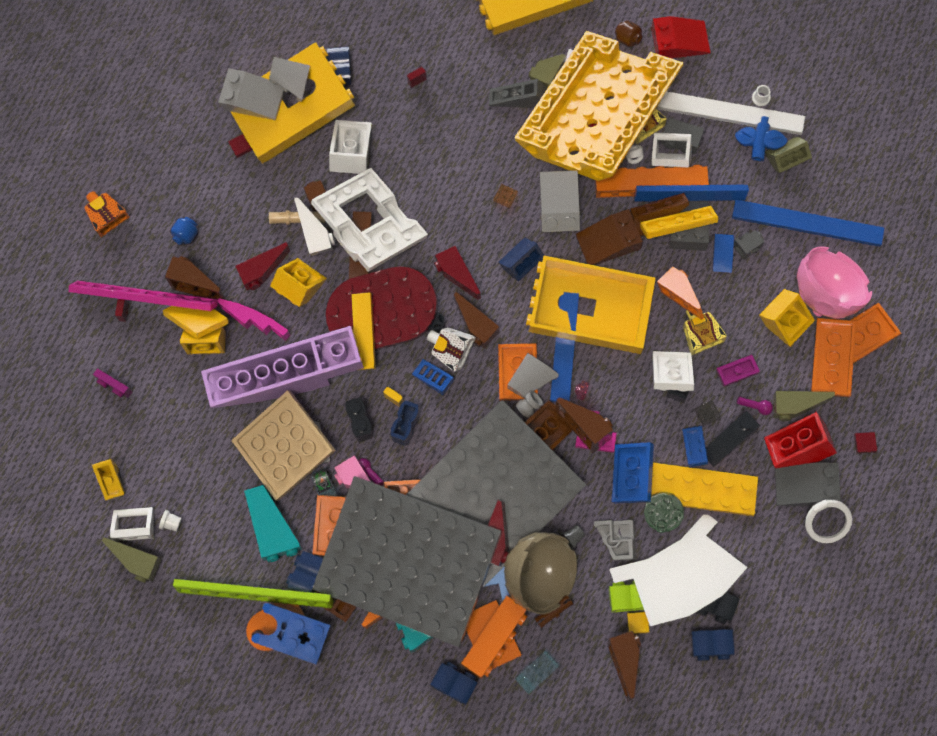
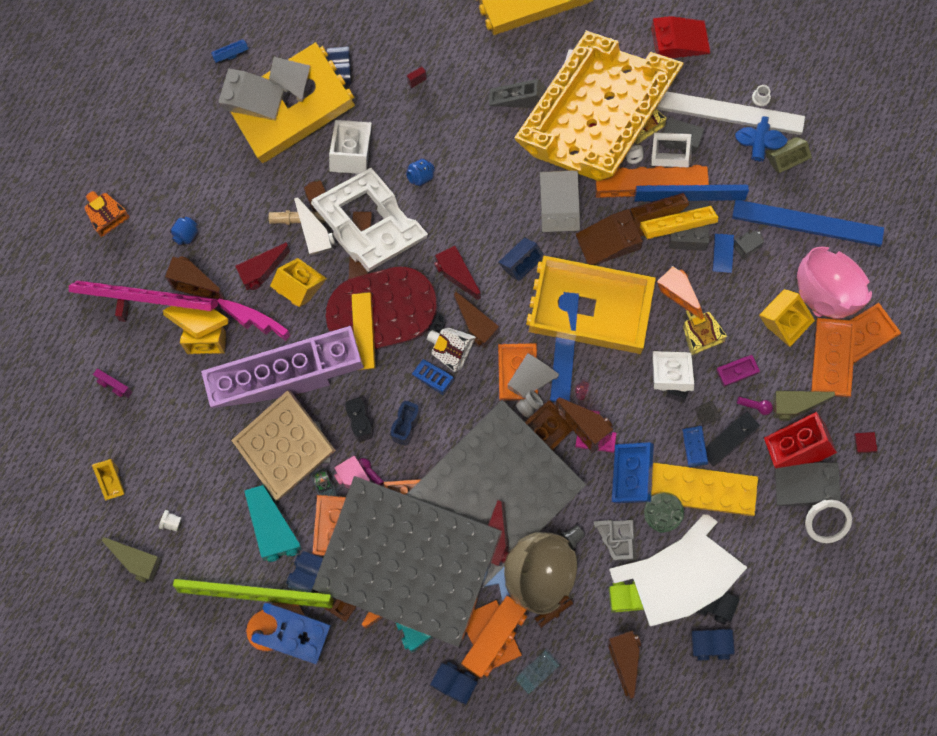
white tile [110,507,154,541] -> none
dark red tile [228,134,253,158] -> none
yellow tile [383,387,404,407] -> none
clear orange tile [493,184,518,208] -> none
olive slope [529,54,566,88] -> none
reddish brown head [615,20,642,47] -> none
yellow tile [627,612,650,634] -> none
none -> blue plate [211,39,248,63]
none -> blue head [406,159,435,186]

